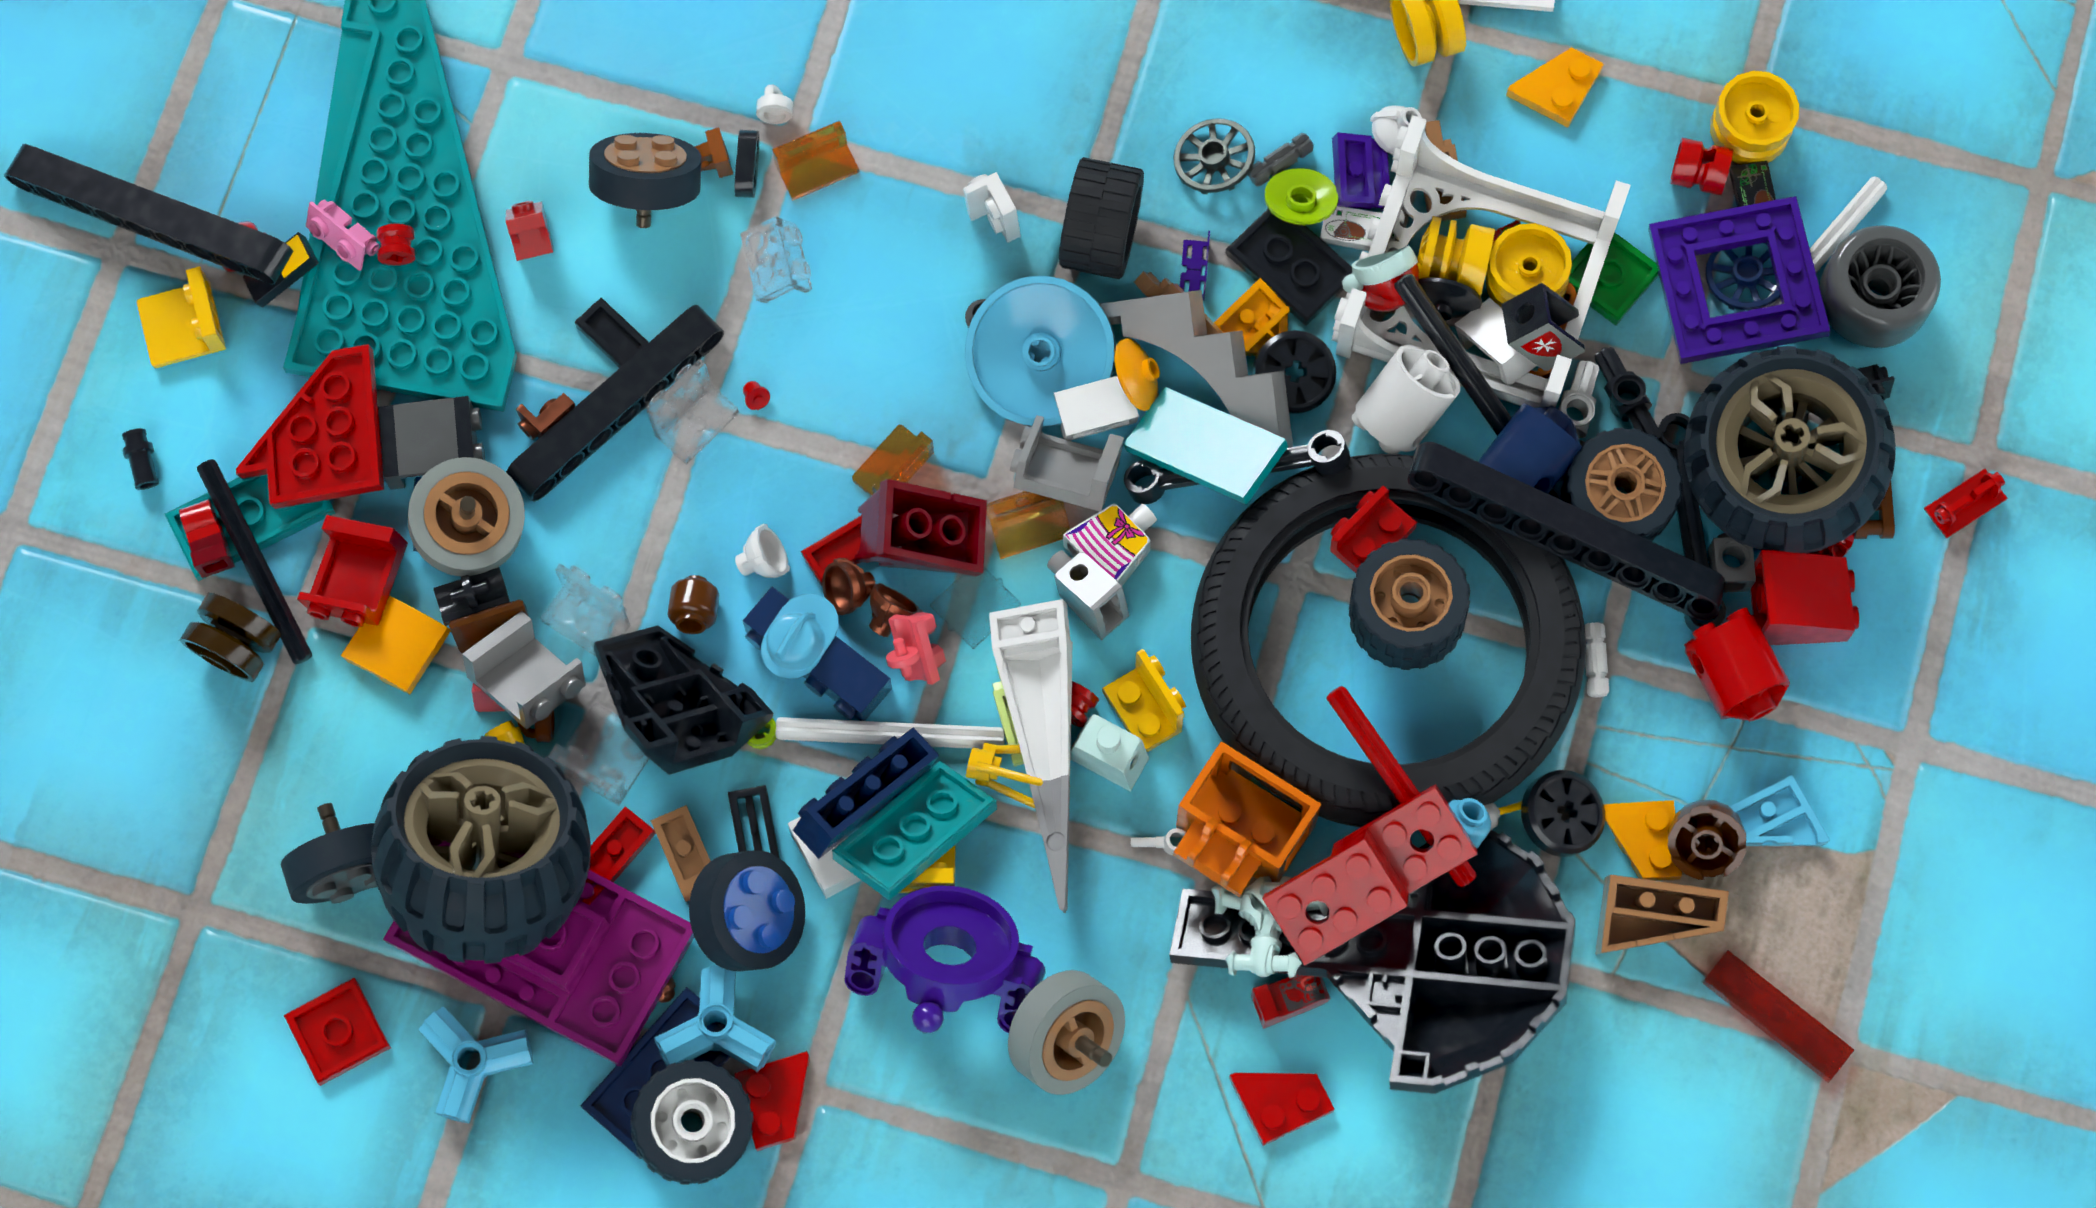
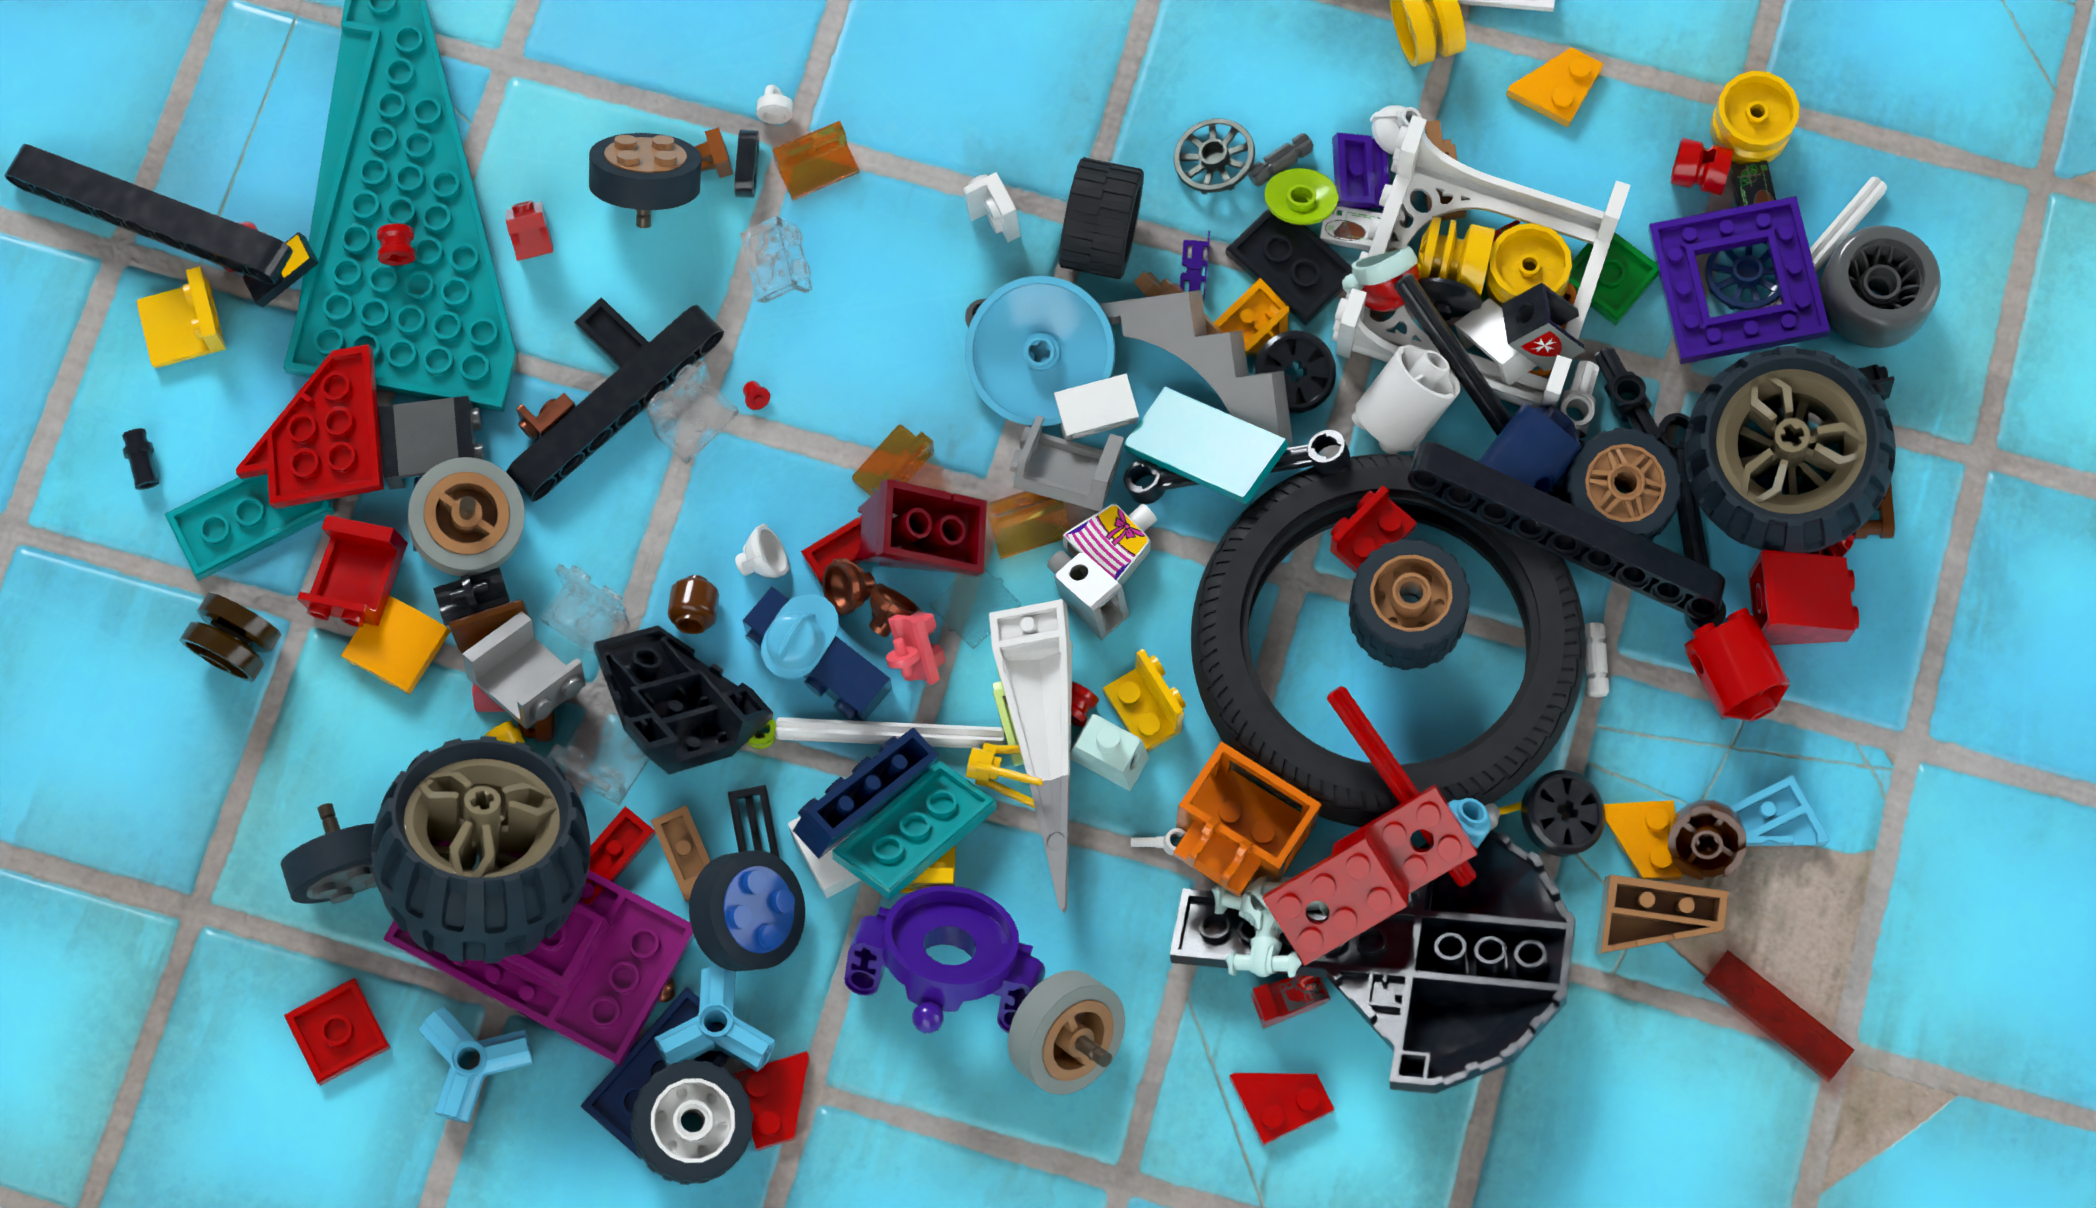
leg [179,499,235,578] -> none
black axle [197,459,312,664] -> none
bright pink hinge [306,200,380,271] -> none
light orange dish [1114,338,1160,411] -> none
dark grey brick [1707,533,1756,592] -> none
red hinge [1924,469,2008,539] -> none

